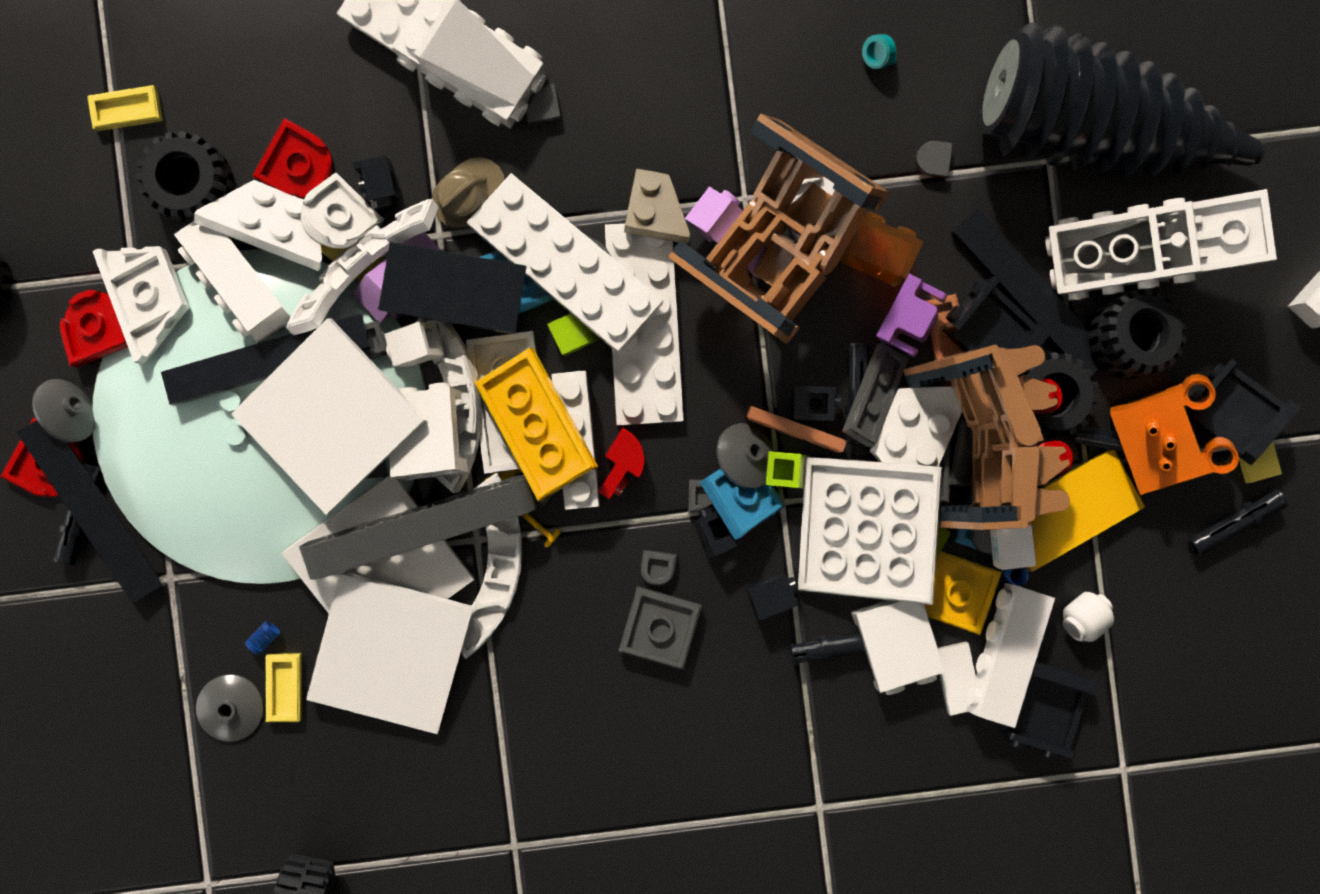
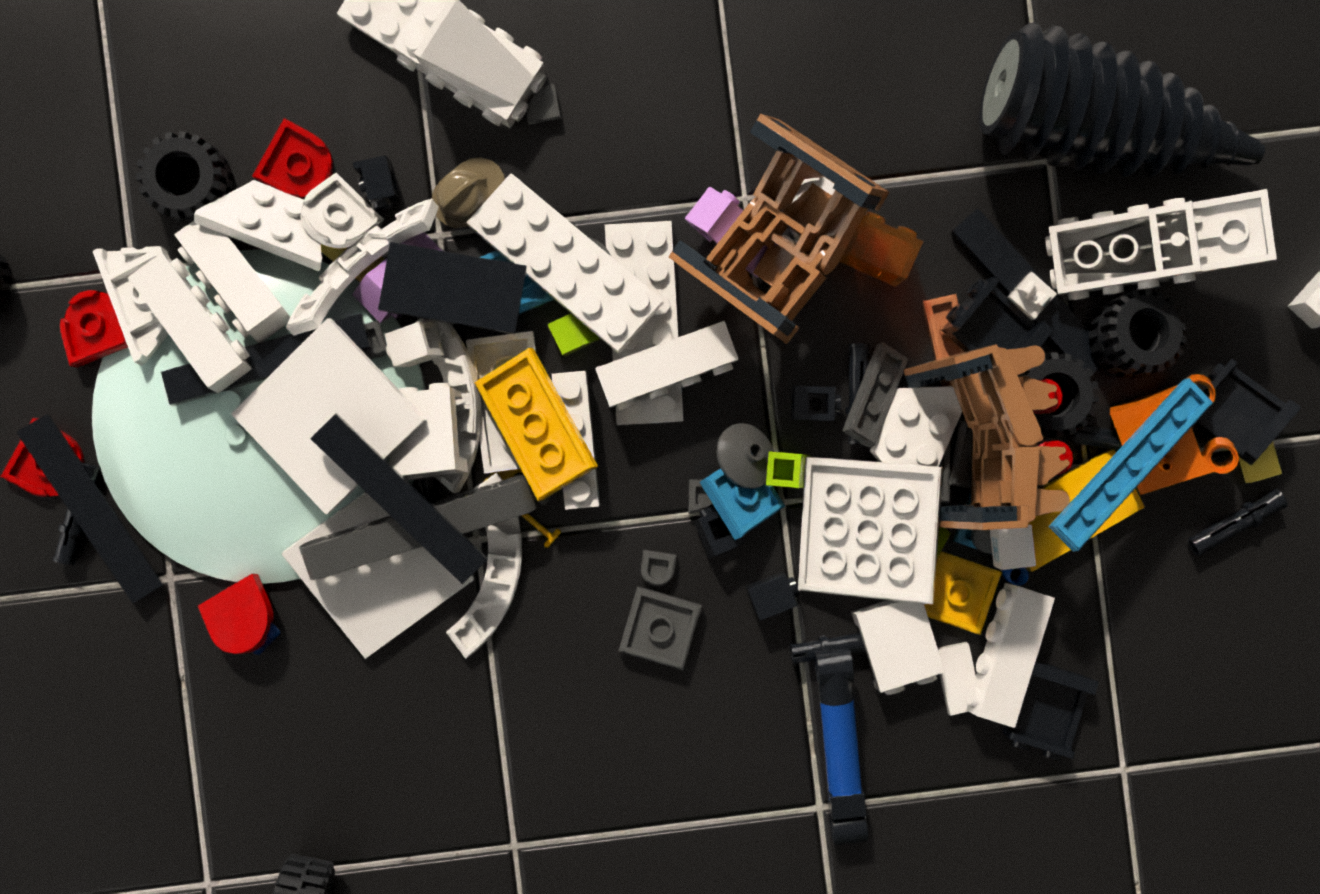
dark grey dish [32,379,95,443] -> none
light yellow tile [87,85,163,131] -> none
dark grey dish [196,674,264,742] -> none
light yellow tile [266,653,302,722] -> none
white tile [306,571,474,734] -> none
red brick [598,428,644,499] -> none
wing [624,169,690,244] -> none
nougat tile [745,406,847,453] -> none
teal tile [862,34,897,69] -> none
medium lavender panel [876,274,947,358] -> none
dark grey tile [915,141,952,178] -> none
white head [1062,592,1114,642] -> none
none -> white brick [127,253,252,393]
none -> red tile [198,573,274,654]
none -> black tile [310,413,487,584]
none -> white brick [595,321,738,411]
none -> piece [814,648,868,846]
none -> white tile [1007,272,1057,320]
none -> dark azure tile [1048,378,1213,552]

